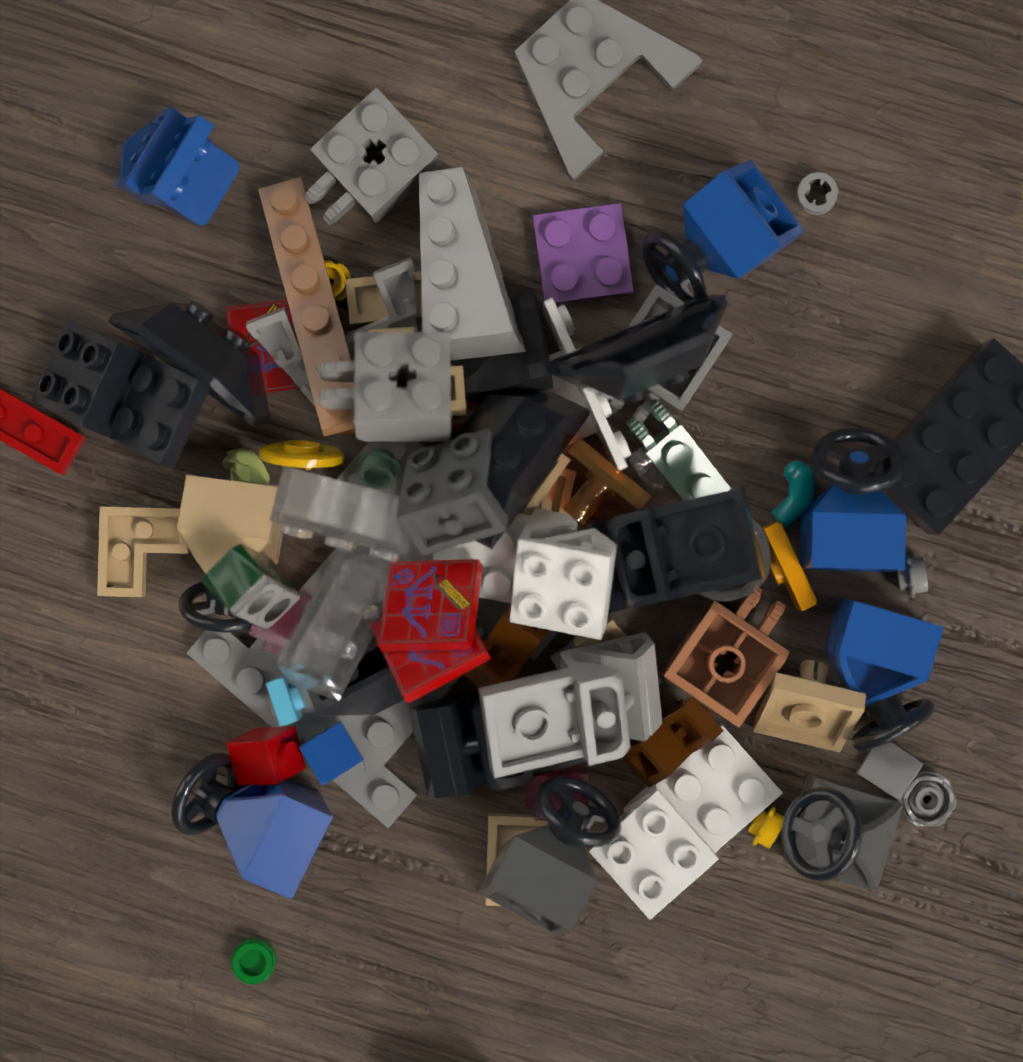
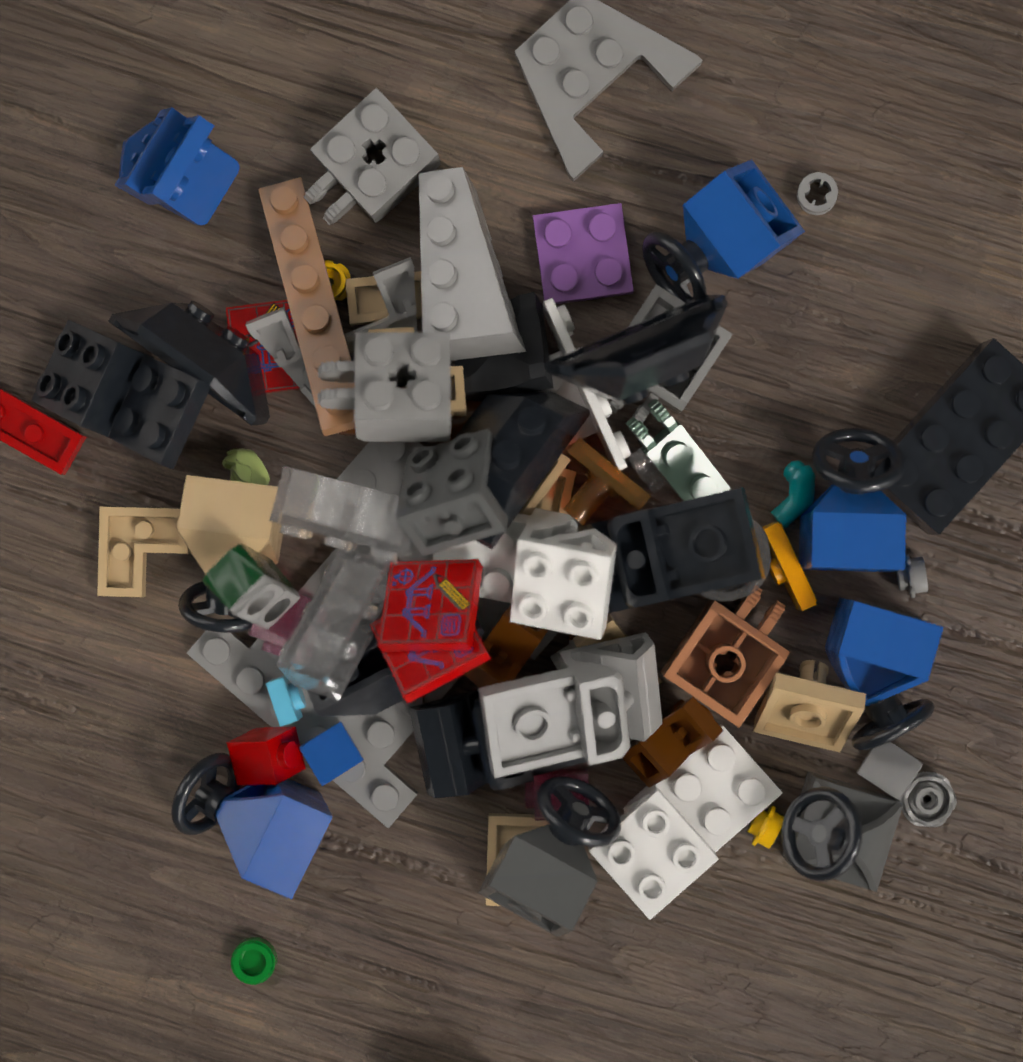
yellow wheel [259,440,344,470] -> none
sand green plate [358,448,402,490] -> none

